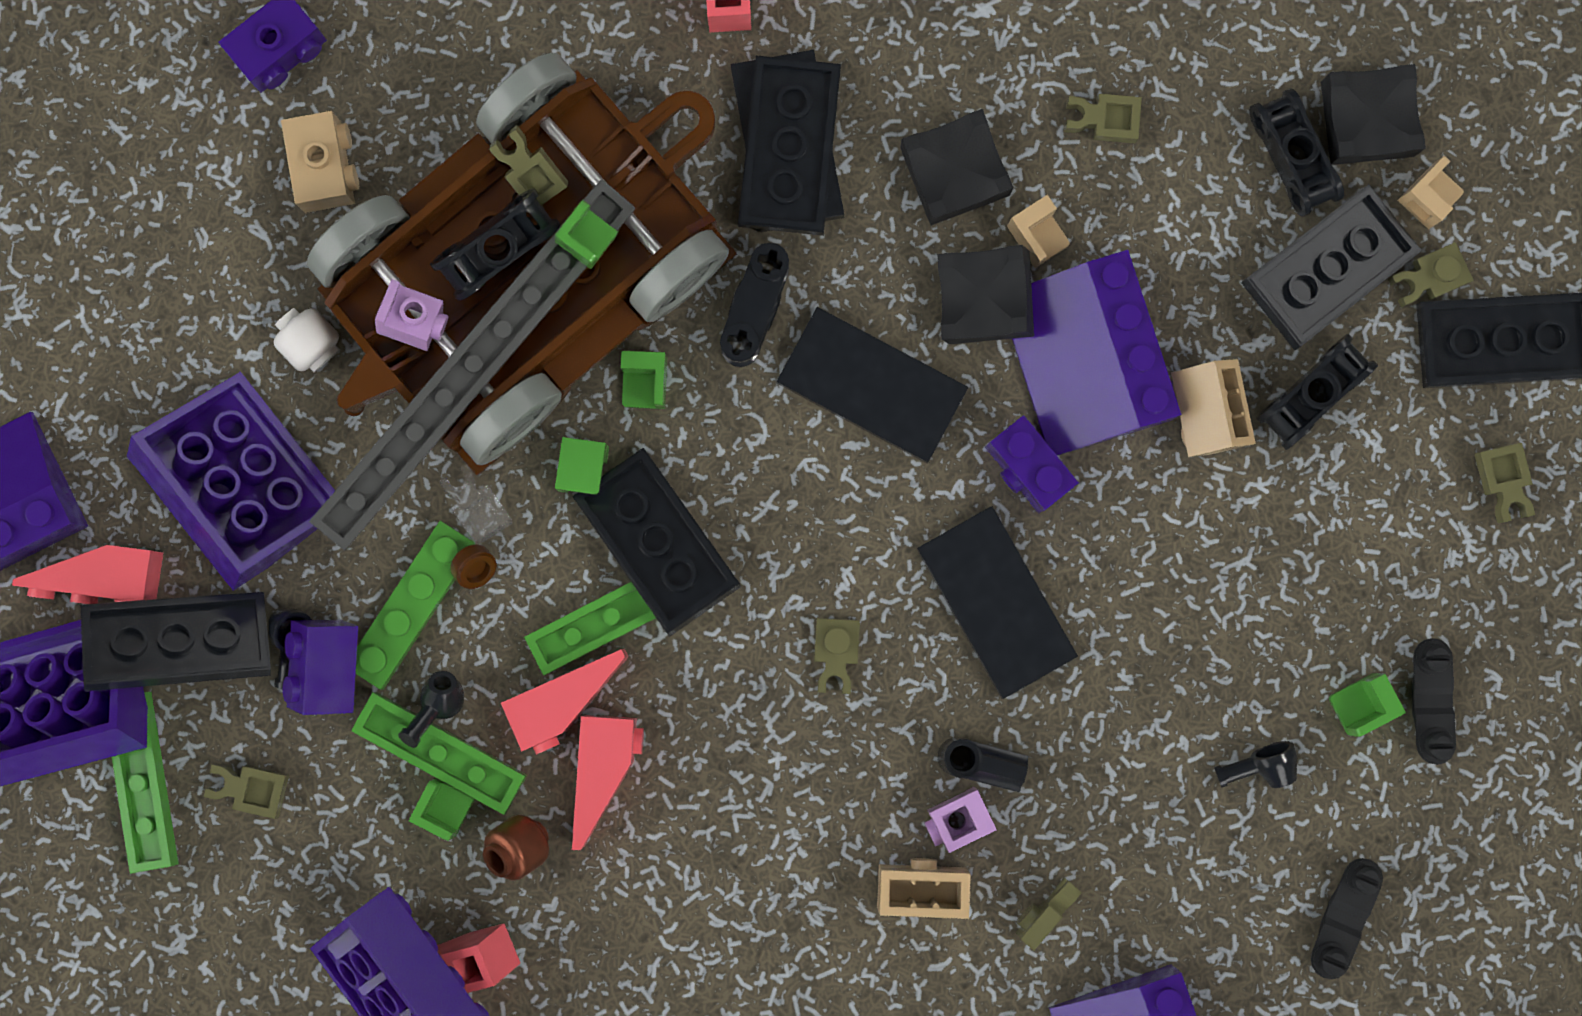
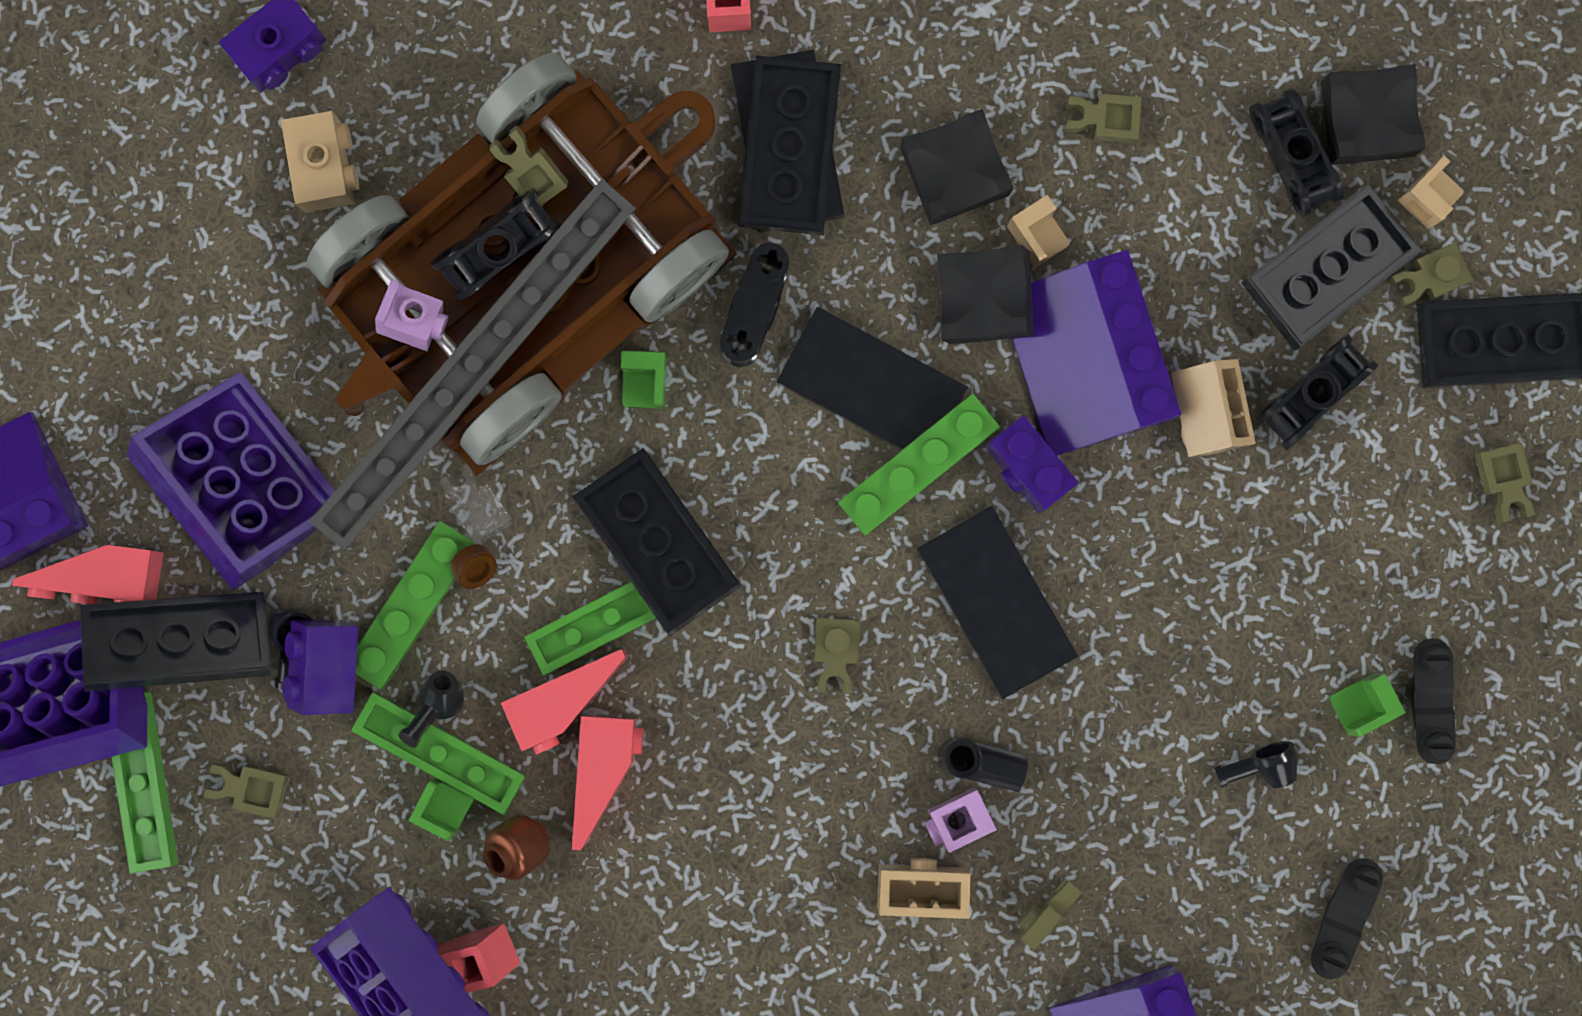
white head [274,308,339,373] -> none
bright green panel [555,200,618,269] -> none
bright green panel [555,437,609,495] -> none
none -> bright green plate [838,393,1000,536]

